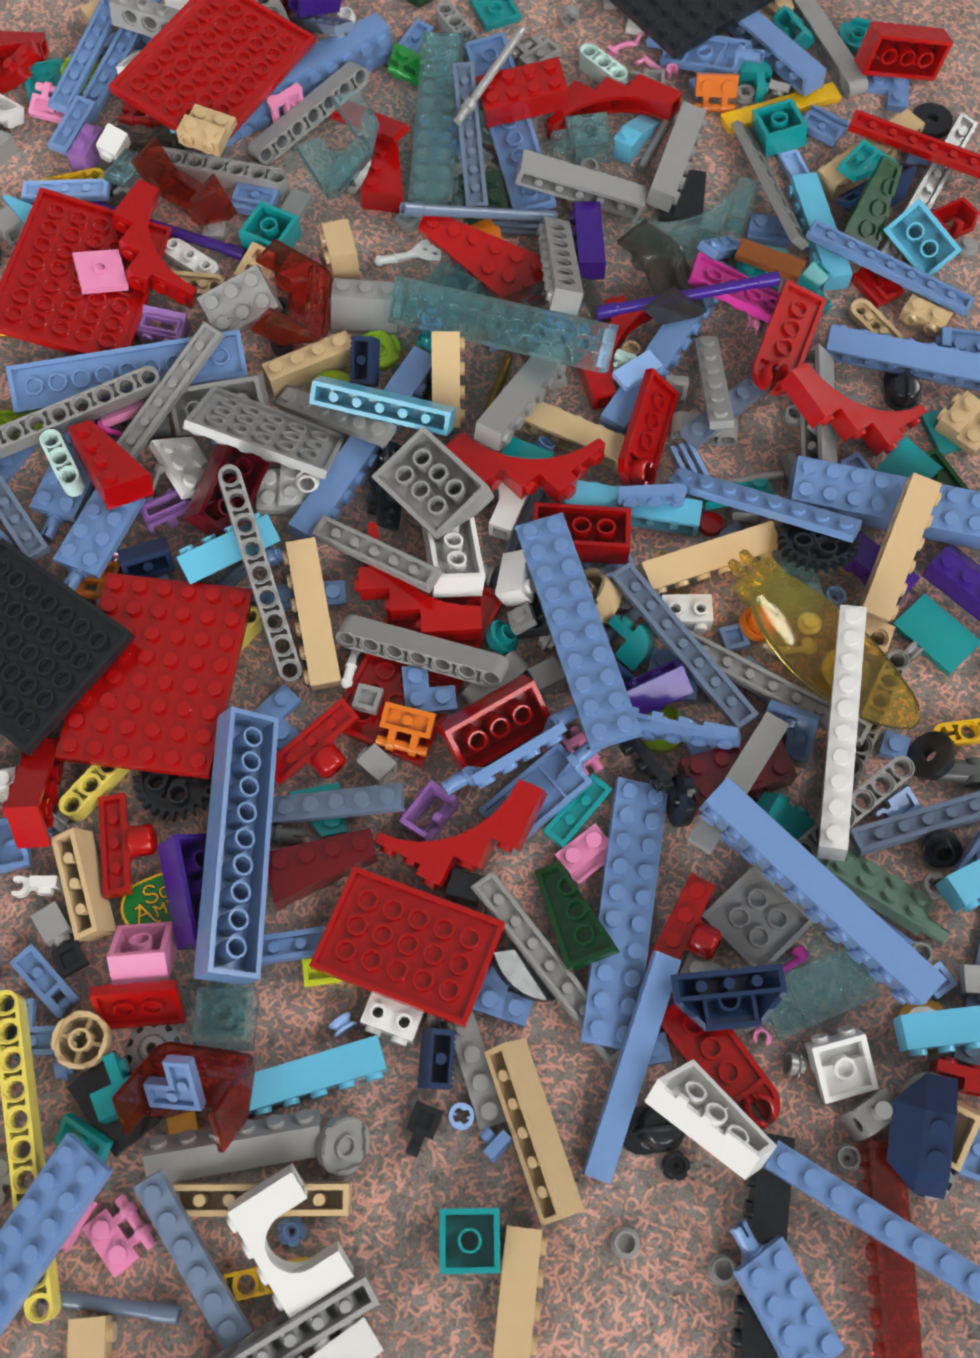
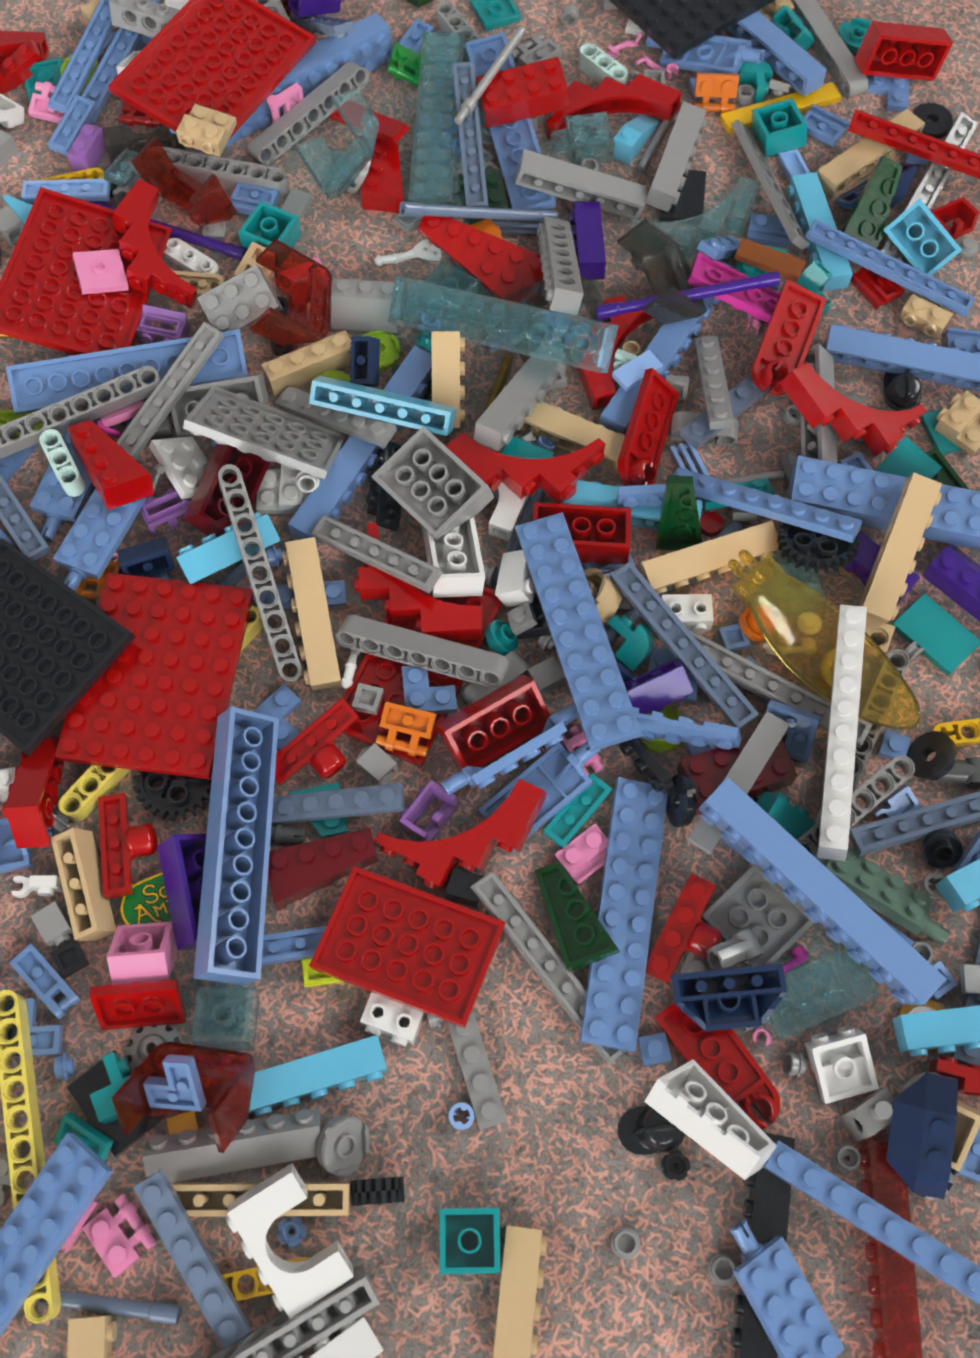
tan cylinder [51,1011,112,1070] -> none
white brick [96,123,131,165] -> none
tan brick [319,218,360,280] -> none
light blue bush [328,1012,357,1039] -> none
white plate [336,6,356,23] -> none
black plate [406,1101,443,1158] -> none
dark blue brick [417,1028,457,1090] -> none
medium blue plate [473,962,533,1028] -> none
medium blue tile [479,1127,513,1164] -> none
tan brick [484,1038,584,1226] -> none
tile [492,949,555,1002] -> none
medium blue tile [581,950,682,1184] -> none
medium blue plate [823,585,847,609] -> none
teal wing [837,139,897,182] -> none
tan plate [849,299,903,339] -> none
medium blue plate [933,327,952,348] -> none
none -> black tyre [351,1177,405,1206]
none -> light grey plate [515,430,537,444]
none -> dark green wing [655,475,703,550]
none -> light grey piece [707,928,764,970]

